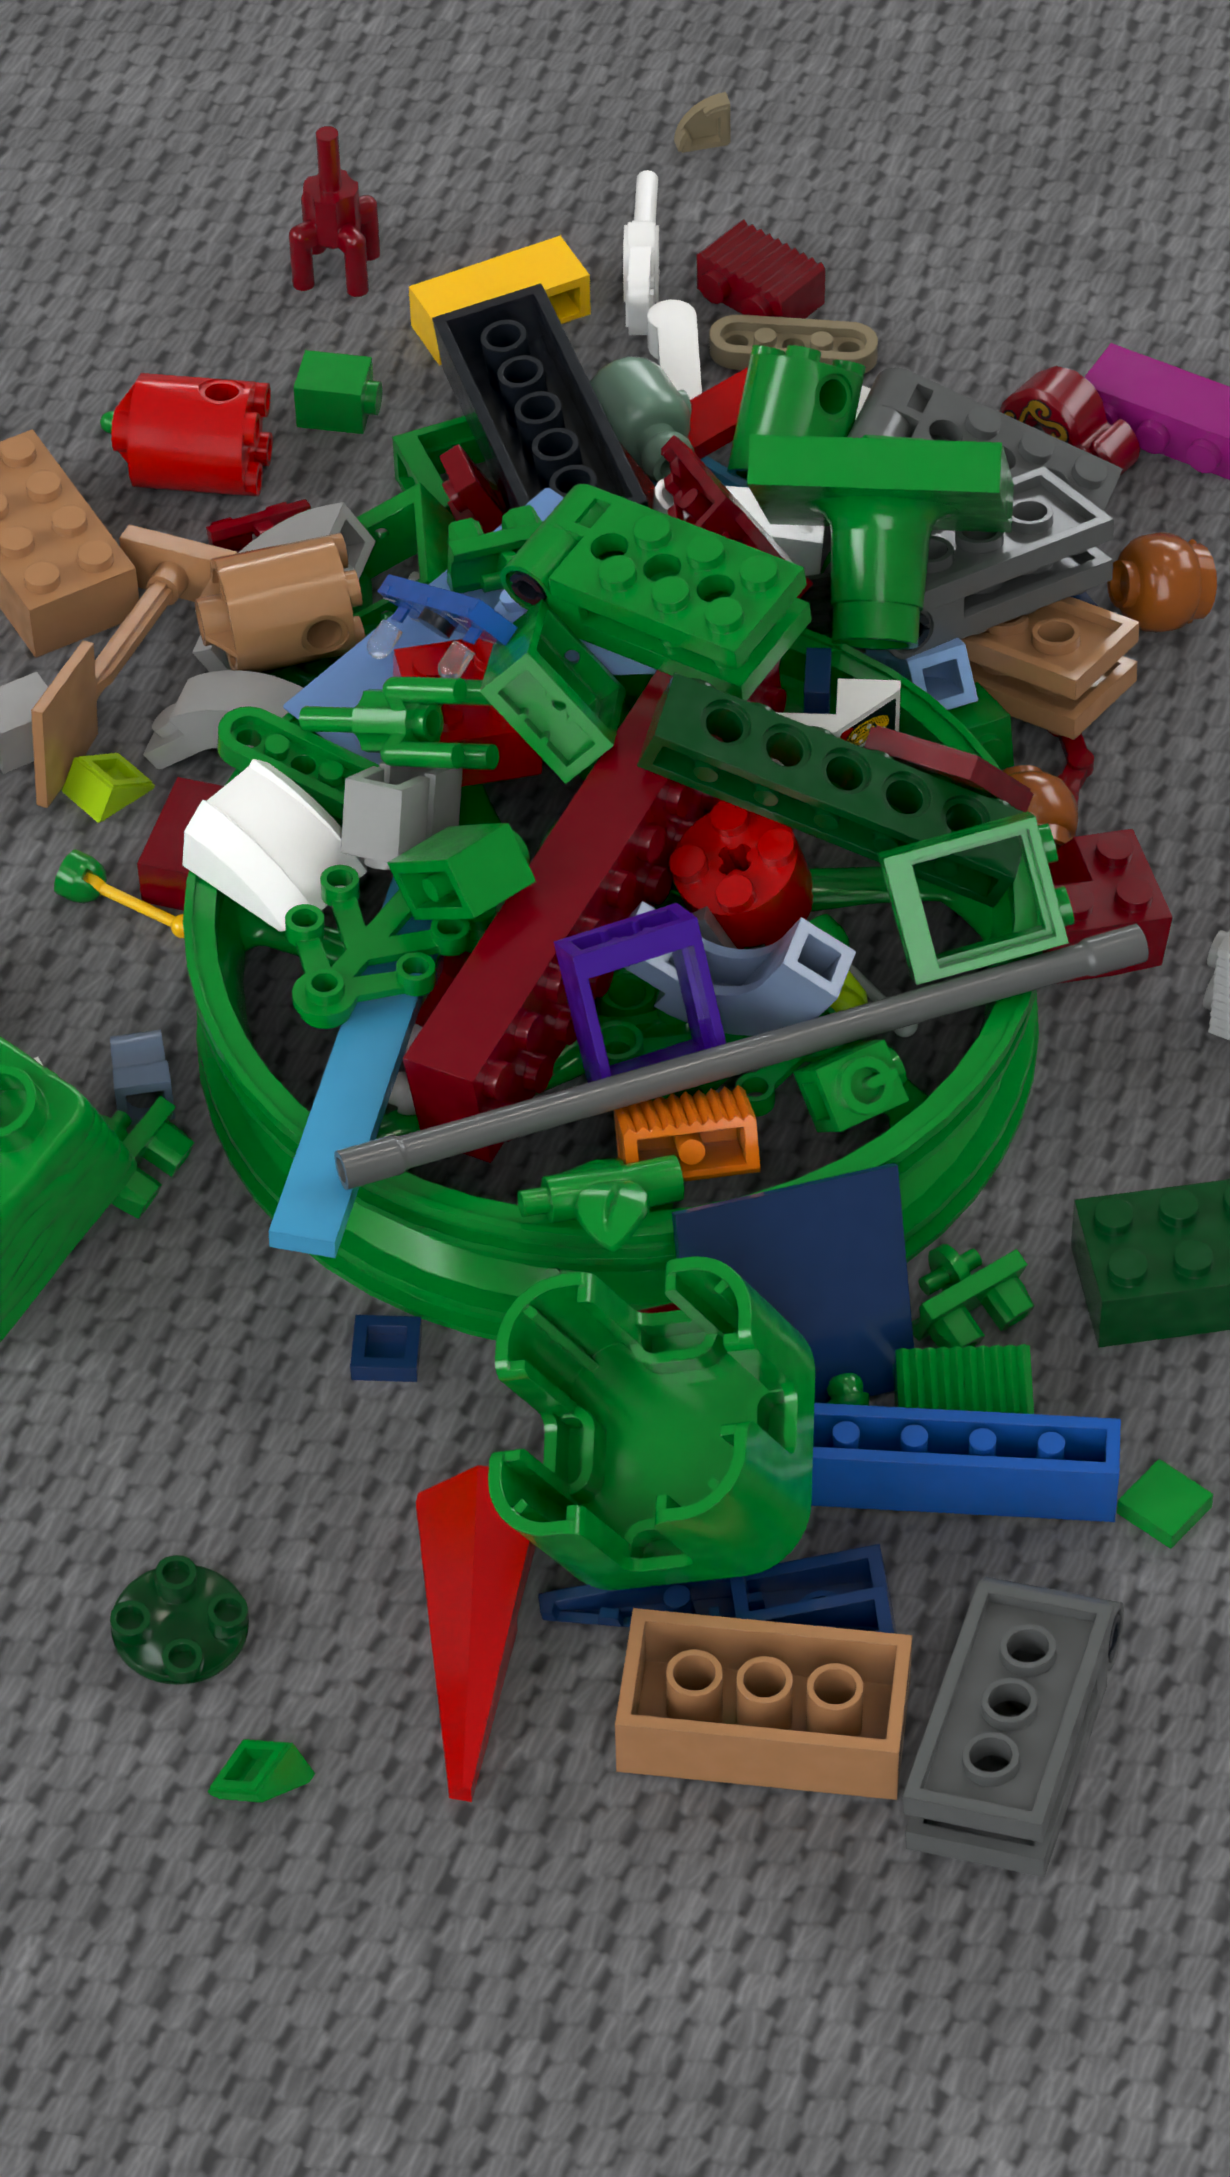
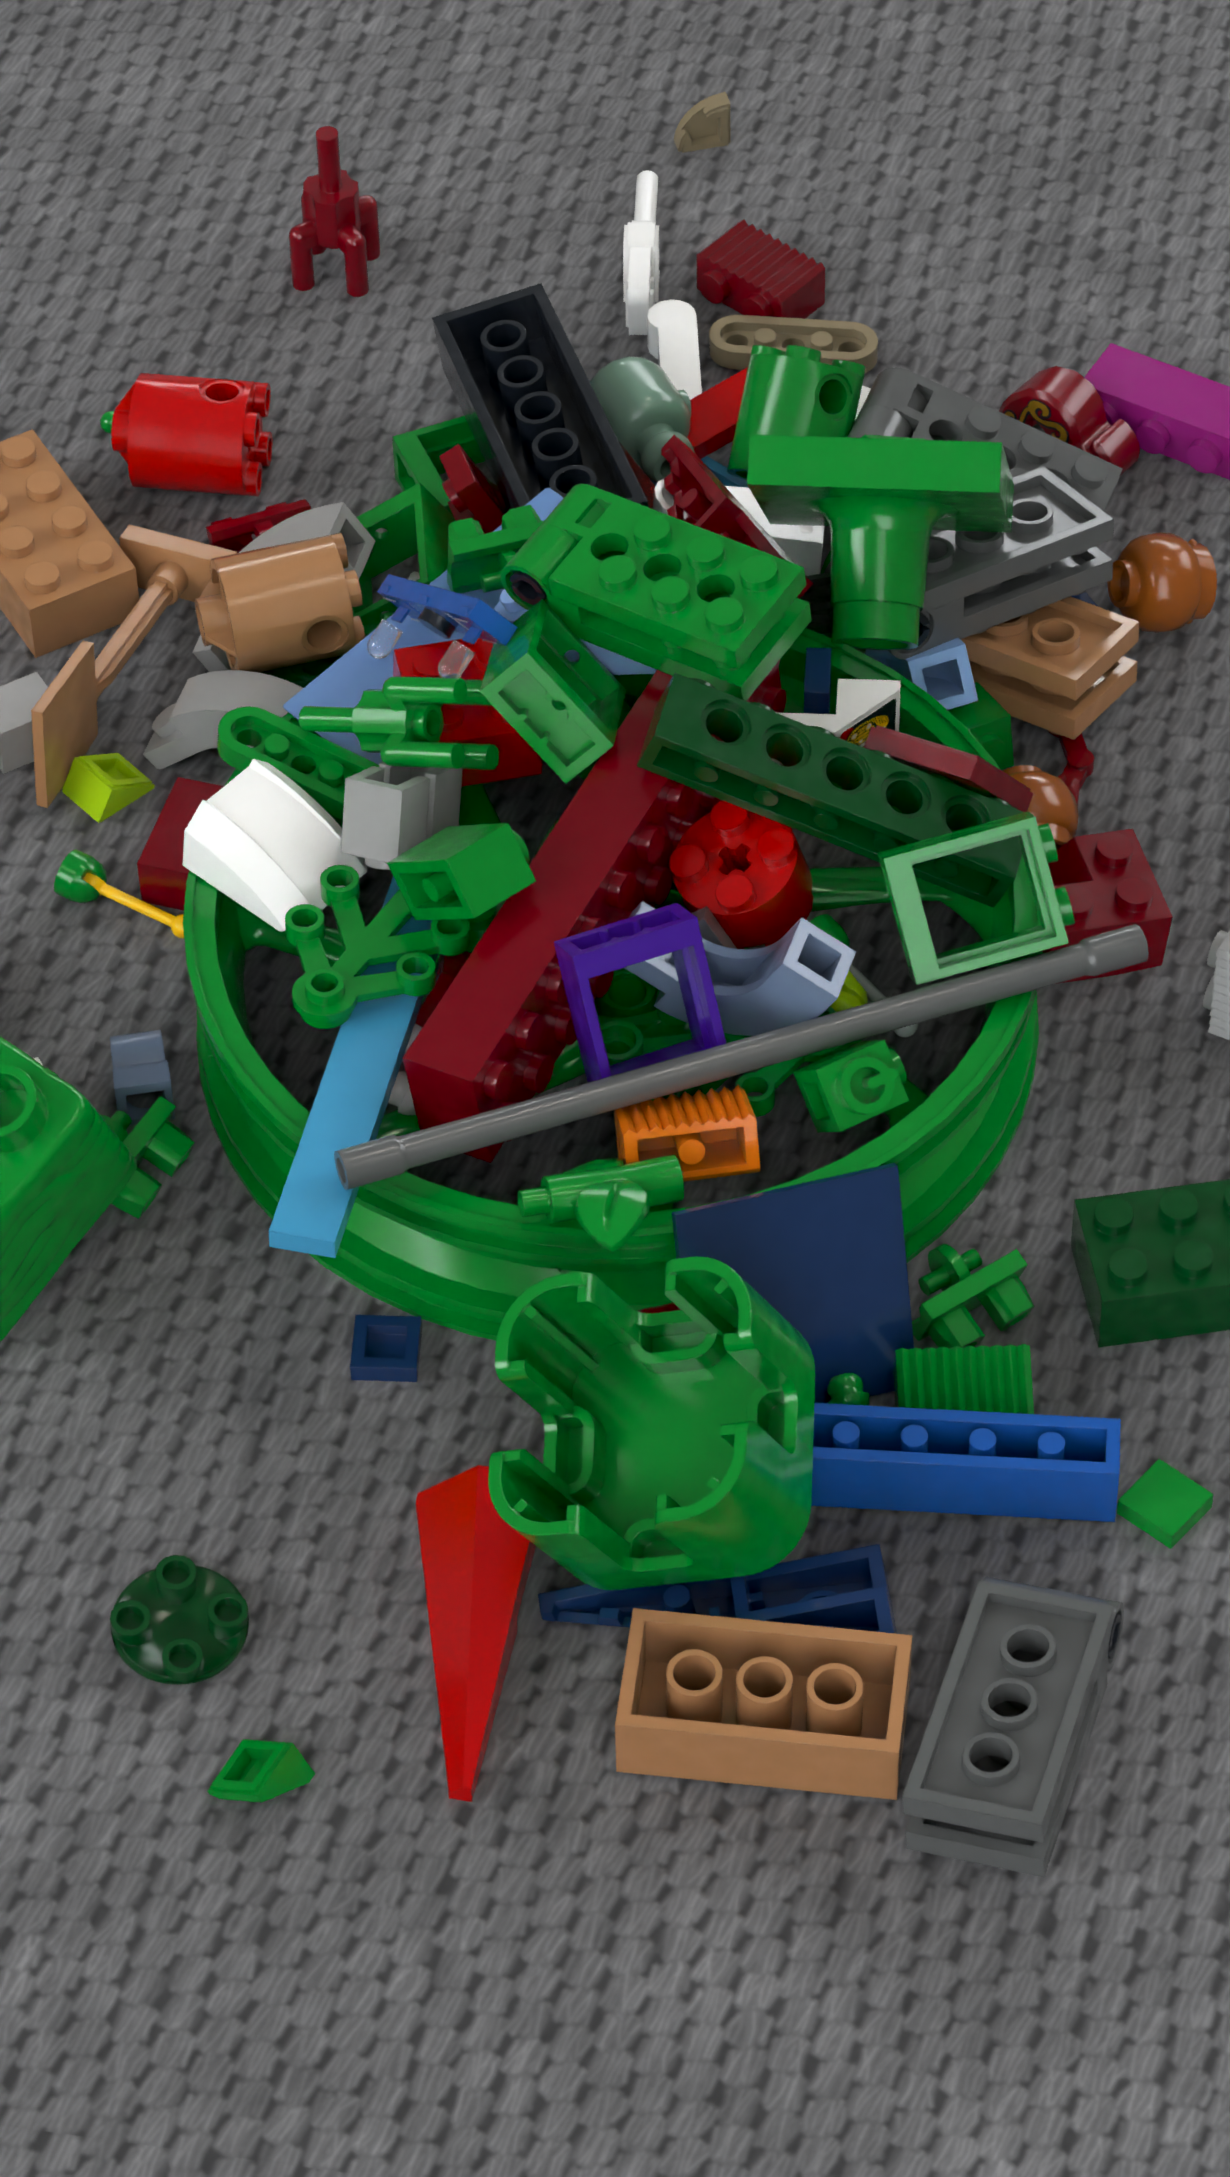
green brick [293,350,382,434] -> none
yellow brick [409,235,591,366] -> none

